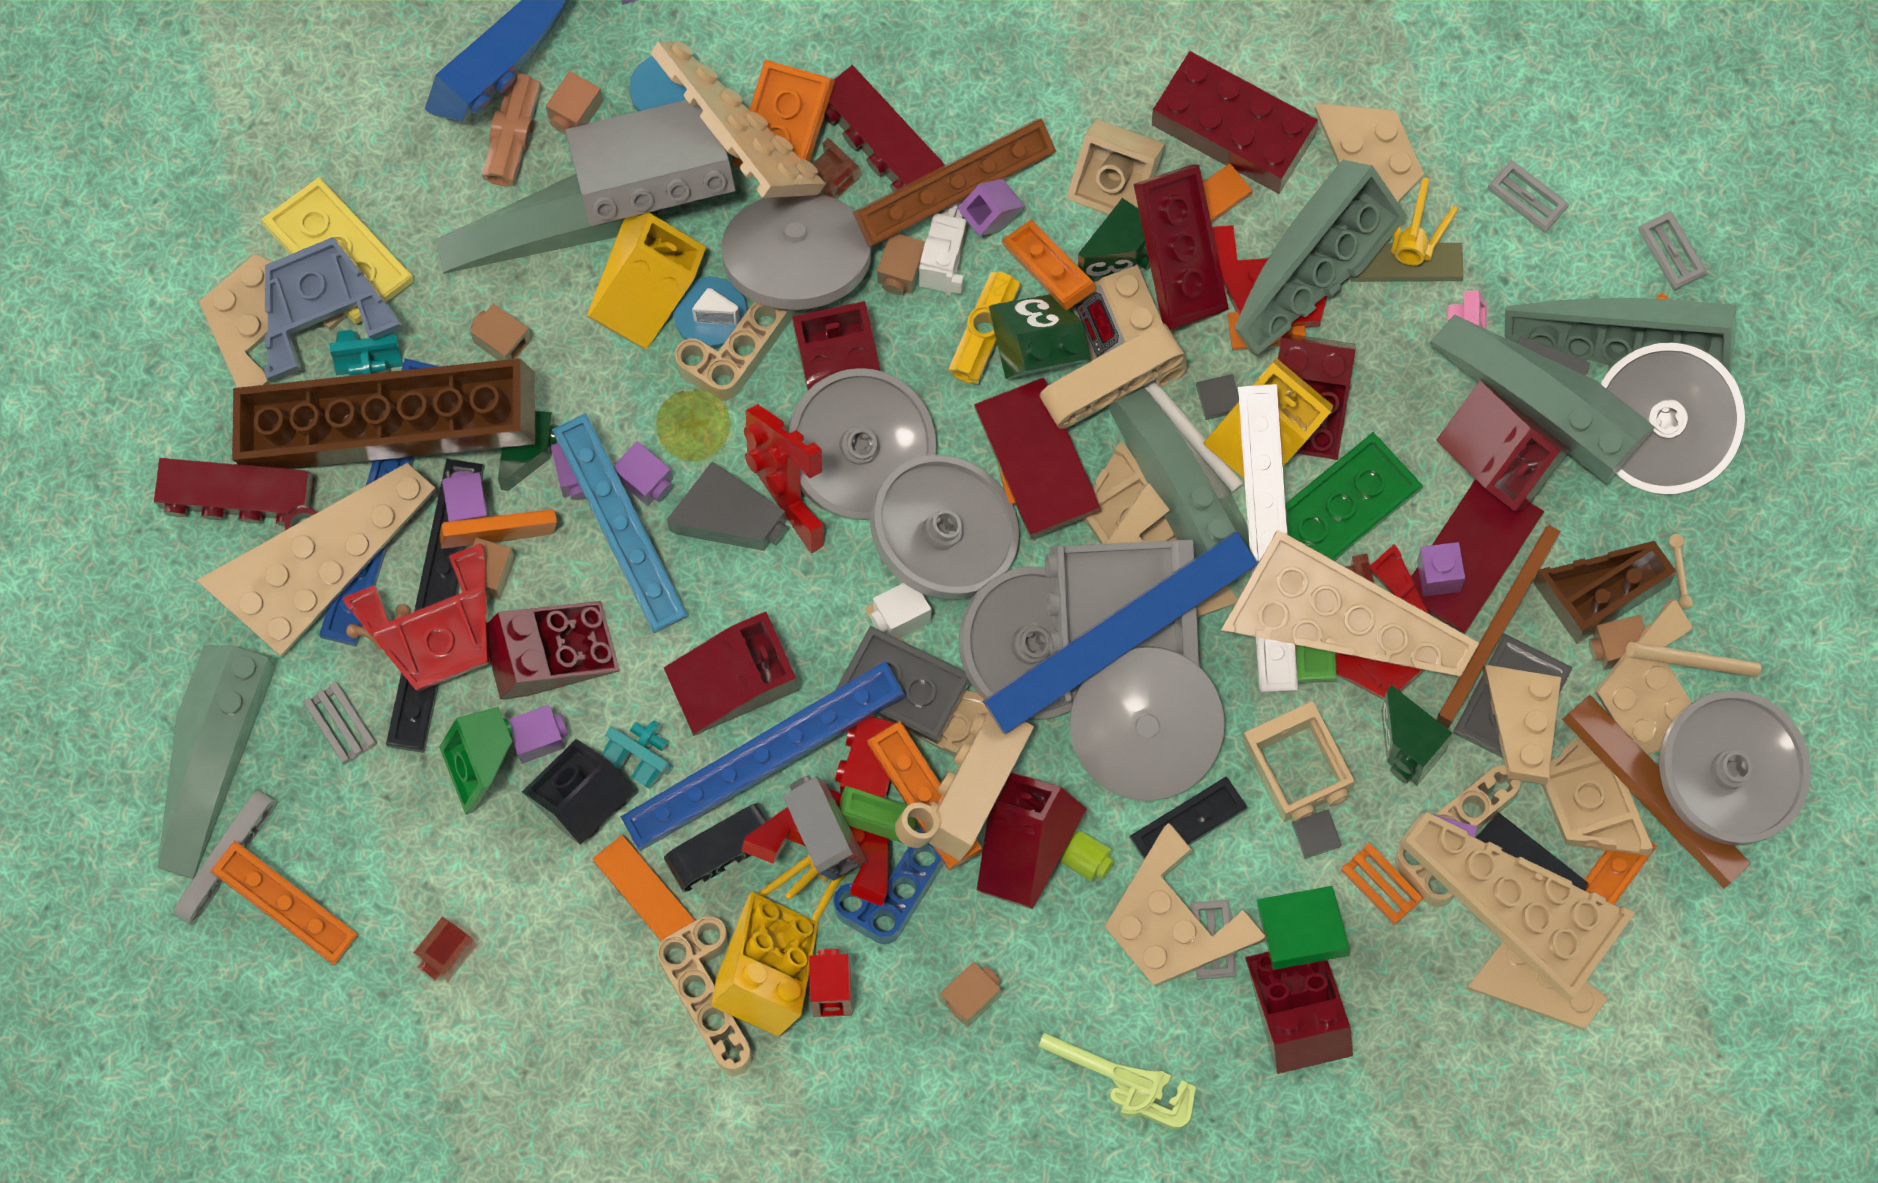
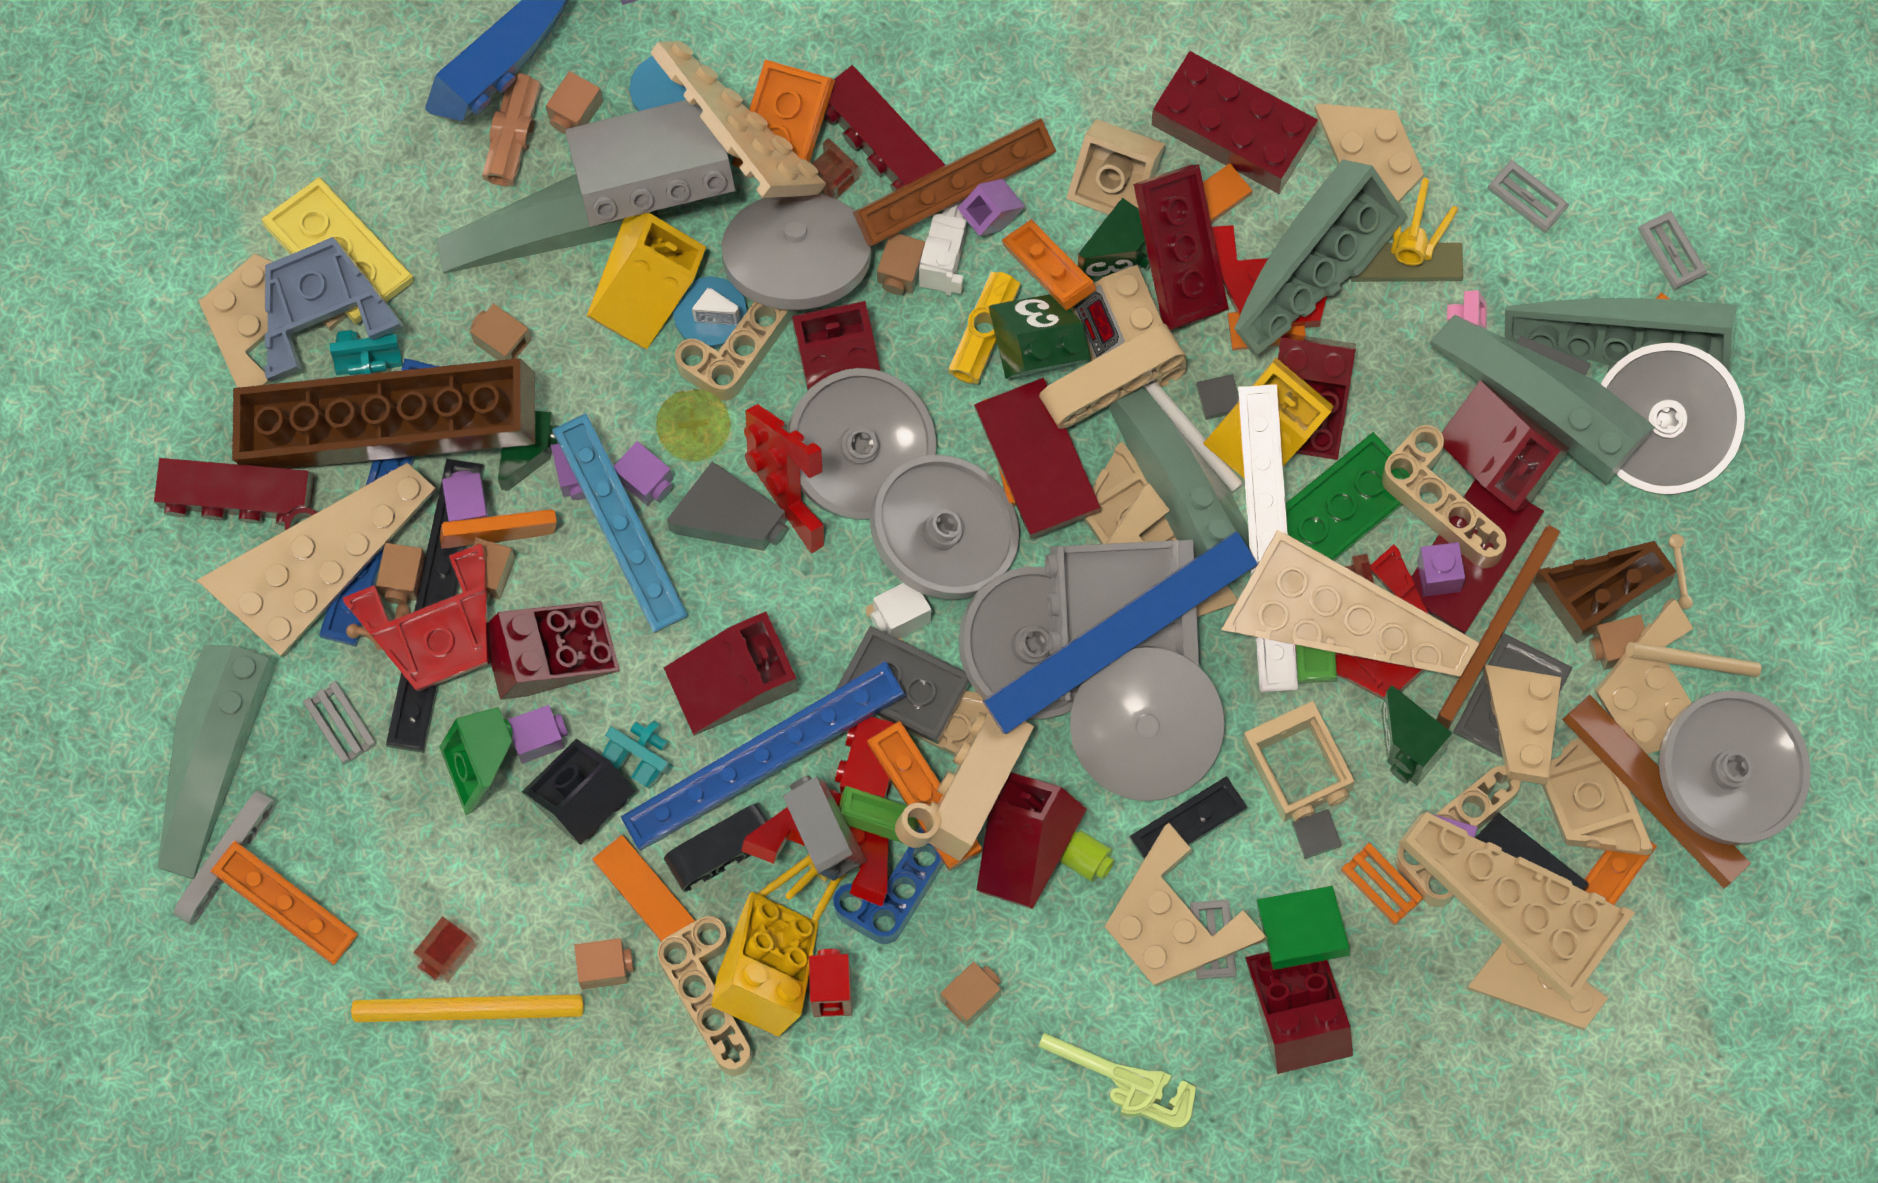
none -> yellow axle [351,994,584,1022]
none -> medium nougat brick [376,543,426,605]
none -> nougat brick [574,938,634,990]
none -> tan beam [1382,425,1506,568]

